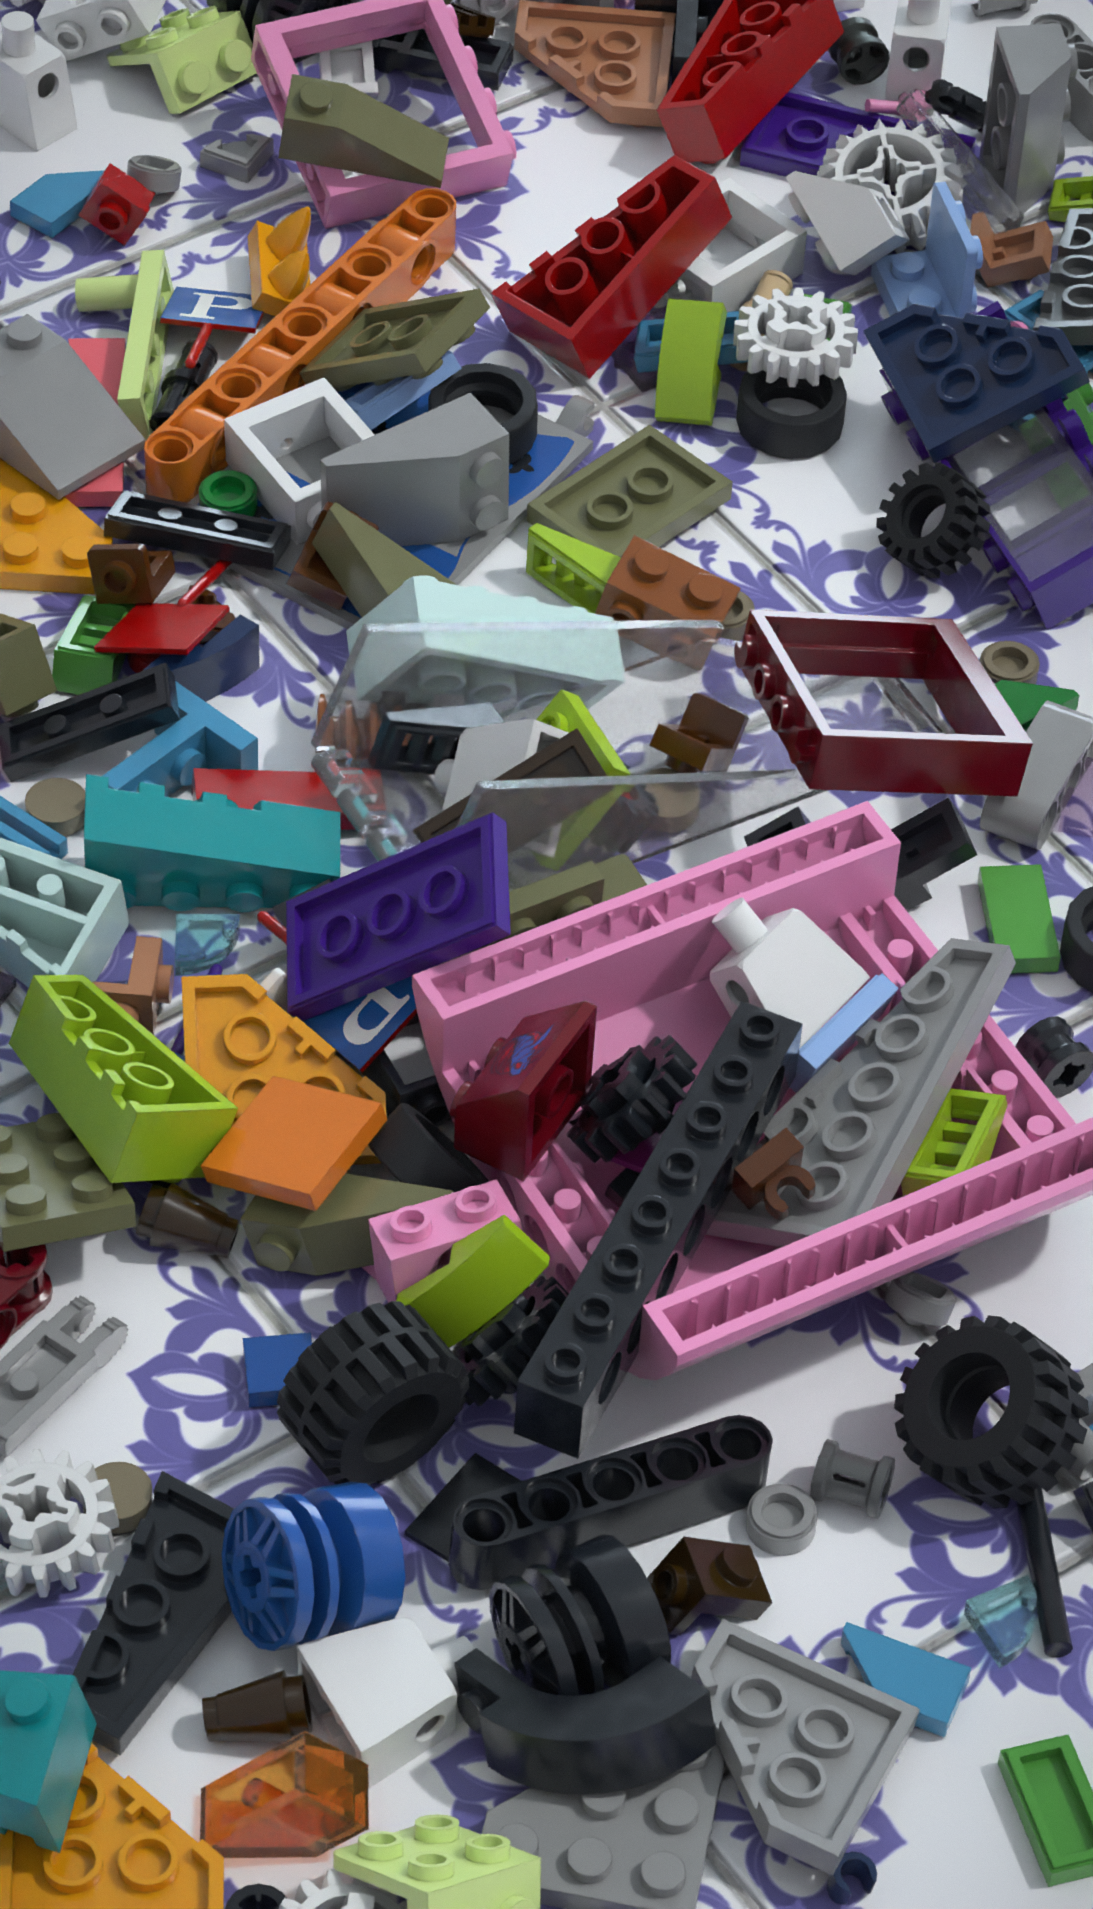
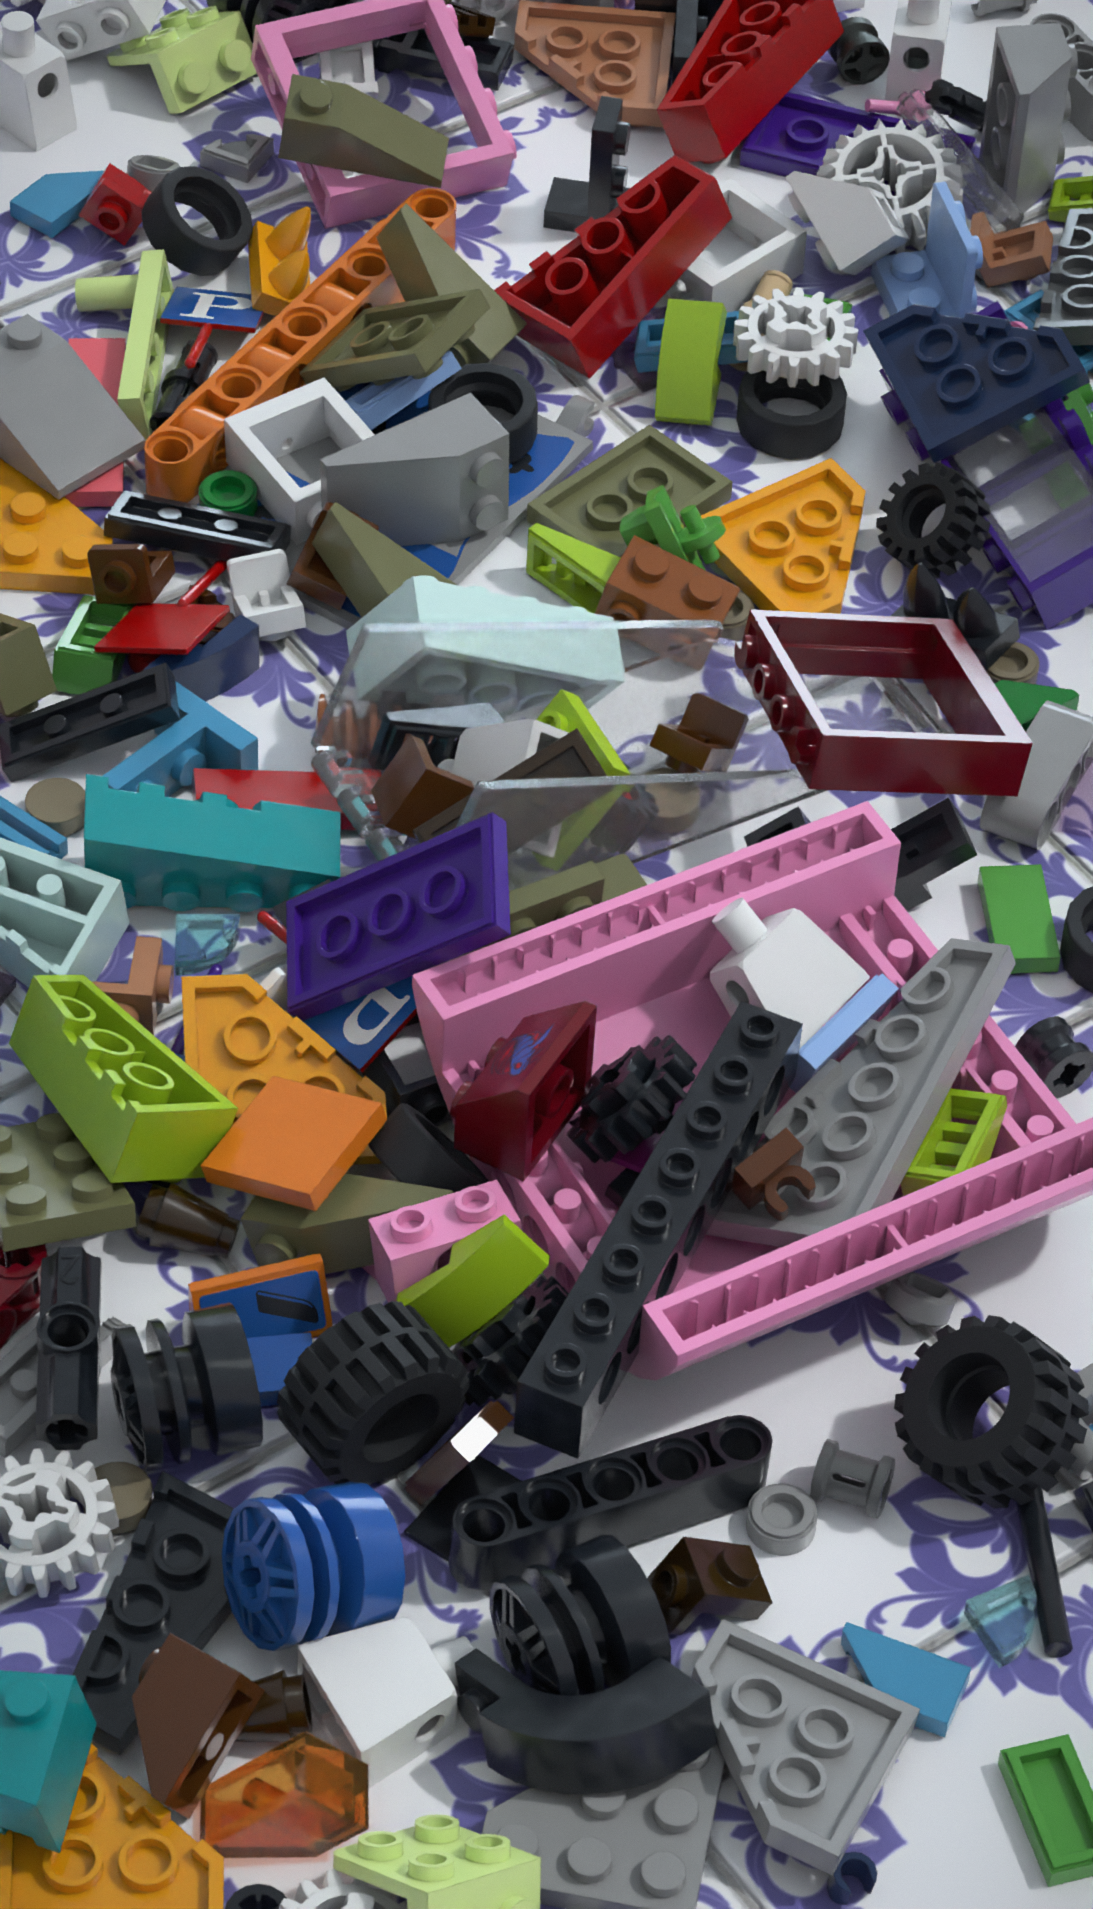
none -> black piece [35,1247,102,1450]
none -> black wheel [110,1303,263,1472]
none -> reddish brown slope [132,1633,265,1819]
none -> black tyre [141,166,253,276]
none -> slope [188,1253,332,1338]
none -> white bracket [227,549,307,641]
none -> reddish brown panel [371,735,476,839]
none -> olive slope [376,203,527,366]
none -> reddish brown tile [404,1400,514,1506]
none -> black bracket [543,96,631,232]
none -> bright green hips [619,485,726,570]
none -> light orange plate [701,458,866,614]
none -> black tile [891,562,1020,670]

